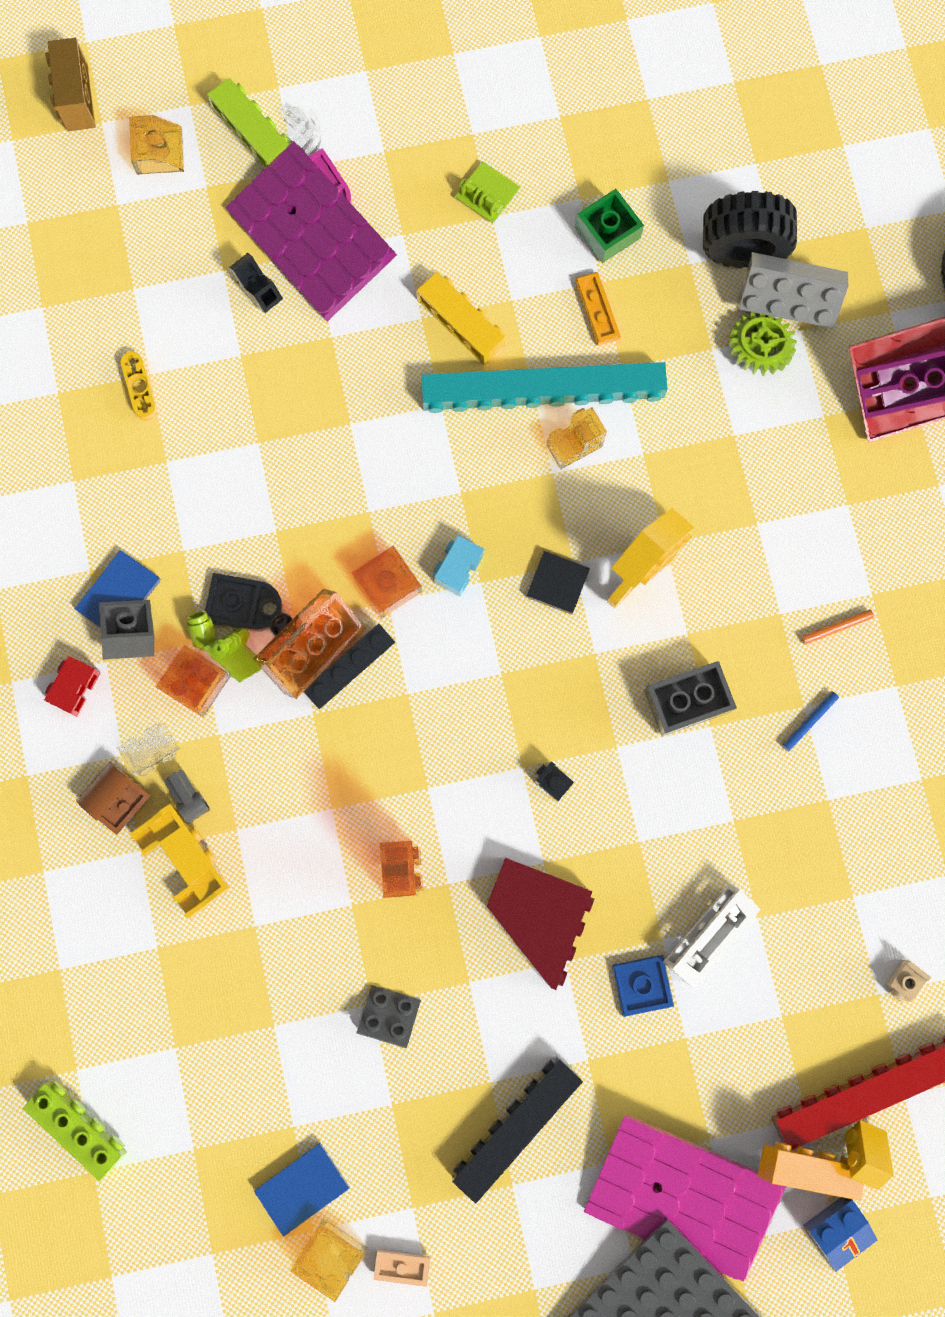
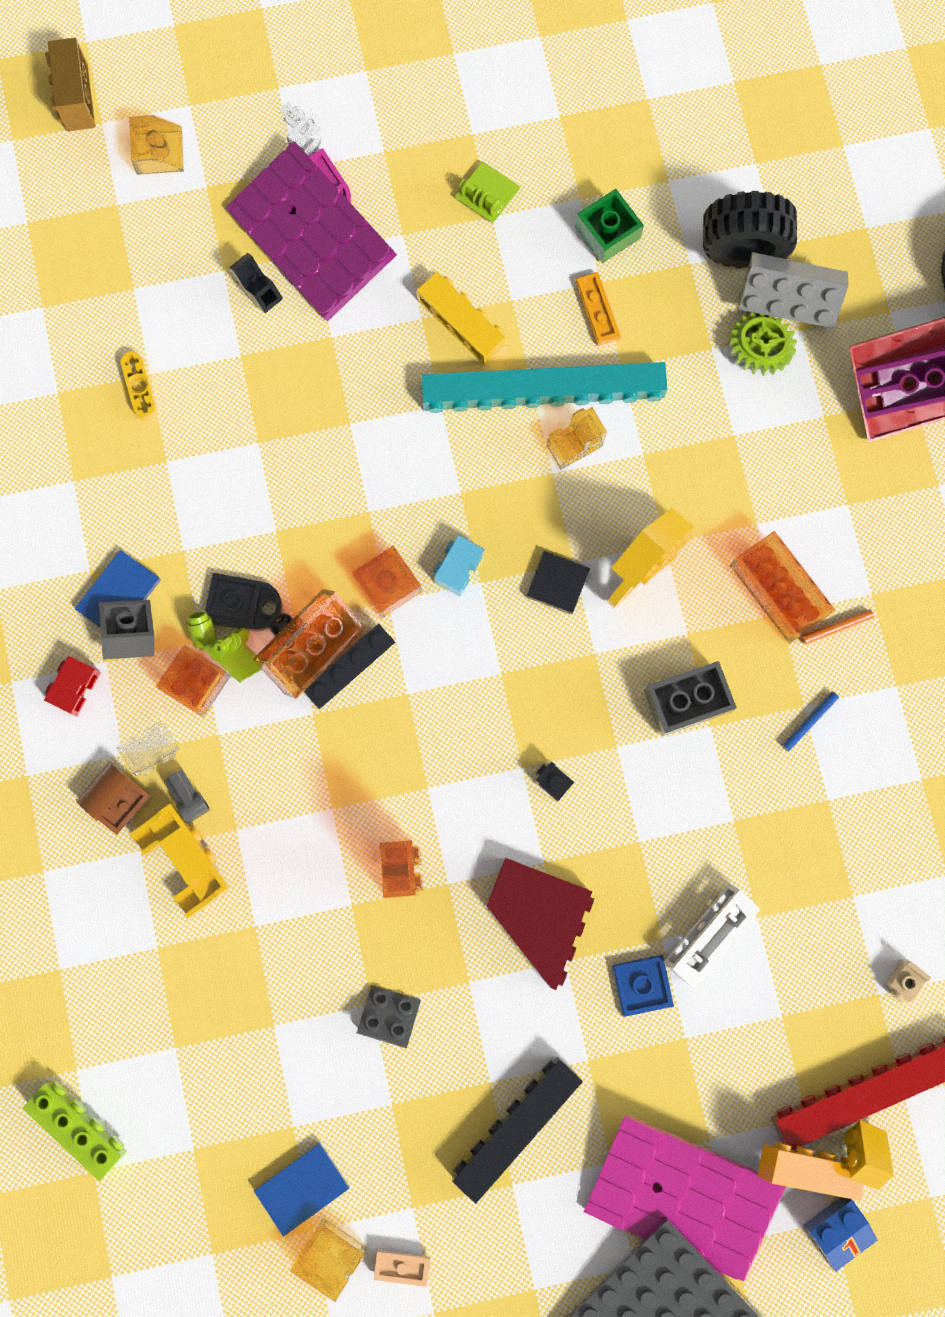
lime brick [207,77,291,168] -> none
none -> clear orange brick [729,530,836,645]

